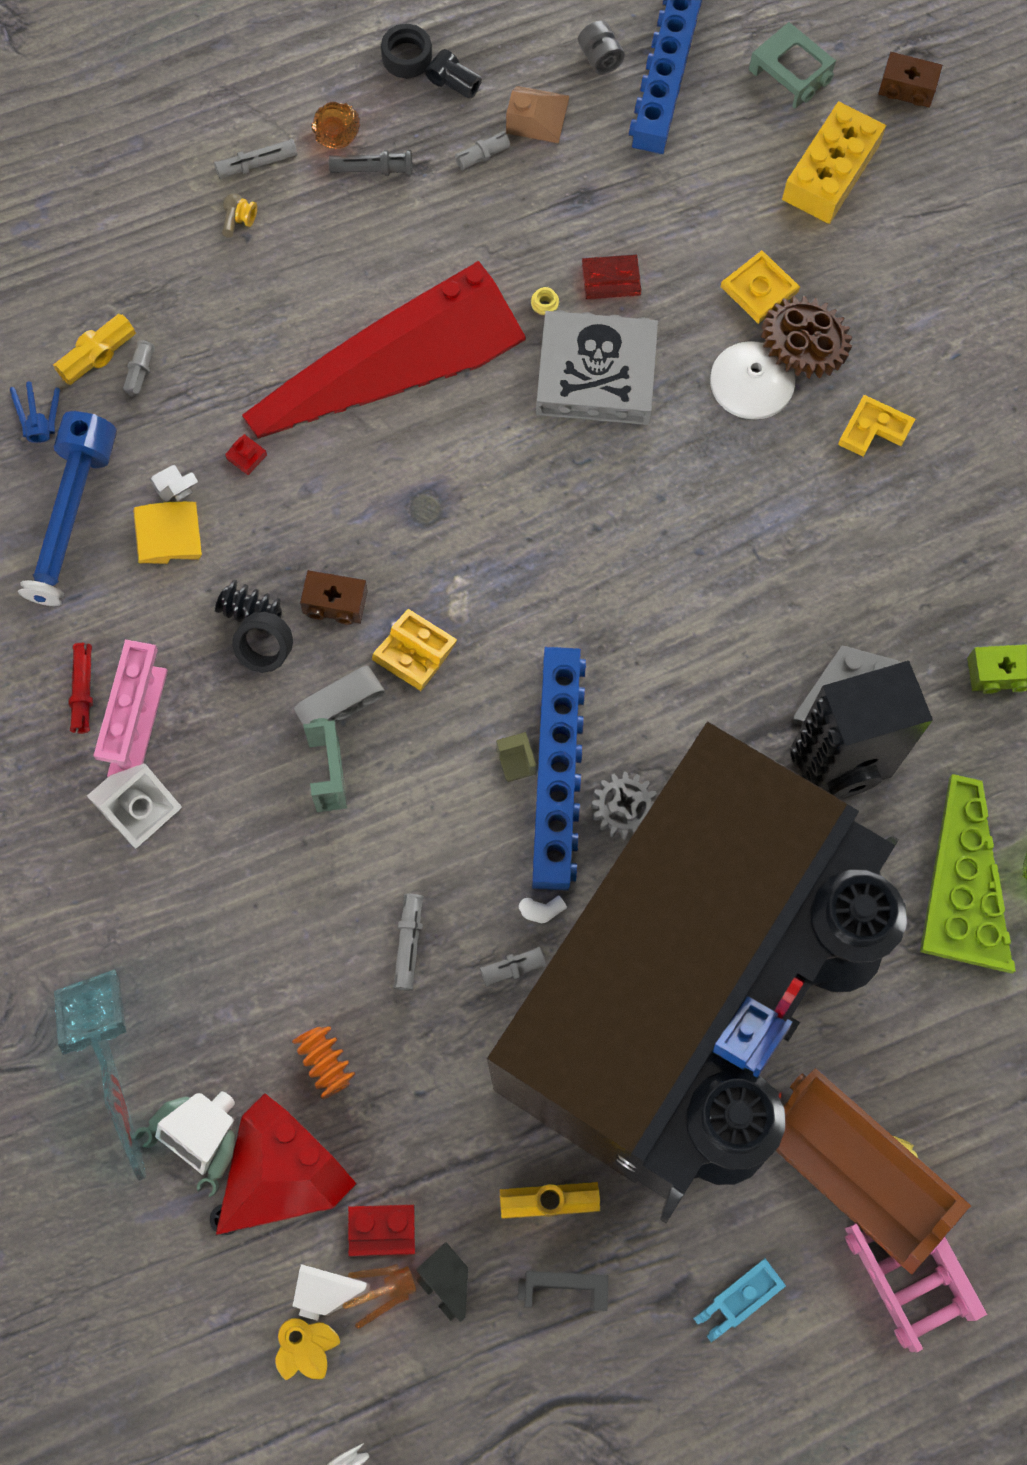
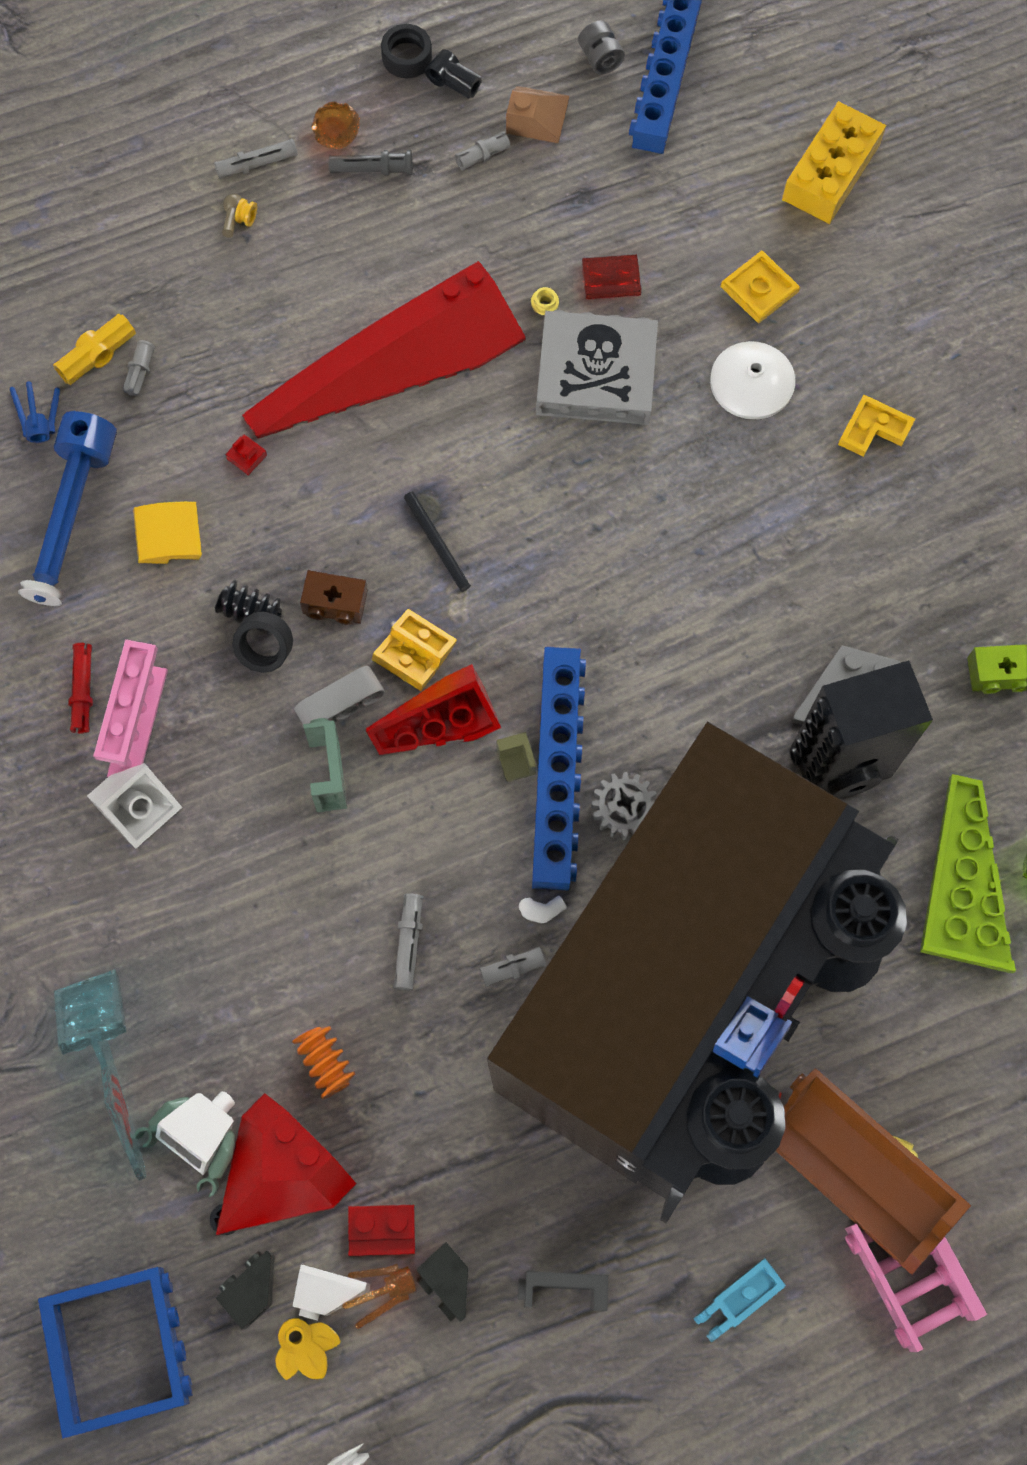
bracket [150,465,198,502] -> none
yellow piece [499,1182,600,1219] -> none
sand green window [749,22,836,109] -> none
reddish brown gear [761,296,852,379] -> none
reddish brown brick [878,51,943,108] -> none
none -> blue window [38,1267,193,1439]
none -> pearl dark grey slope [216,1251,275,1329]
none -> red wedge [366,664,501,755]
none -> black bar [404,491,471,592]

